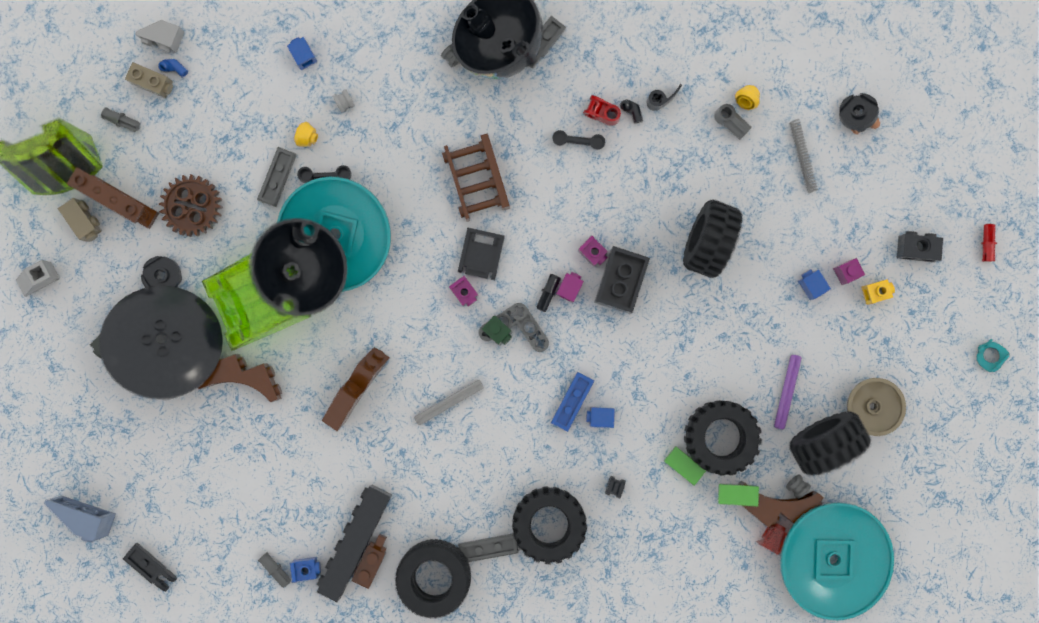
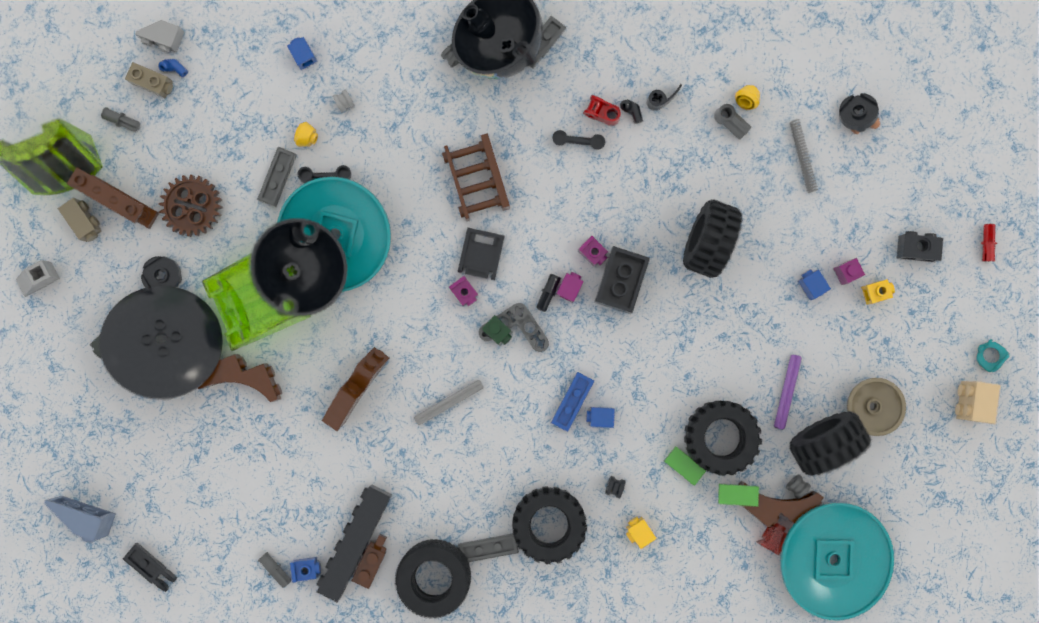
none -> yellow brick [626,516,657,549]
none -> tan brick [955,381,1000,424]

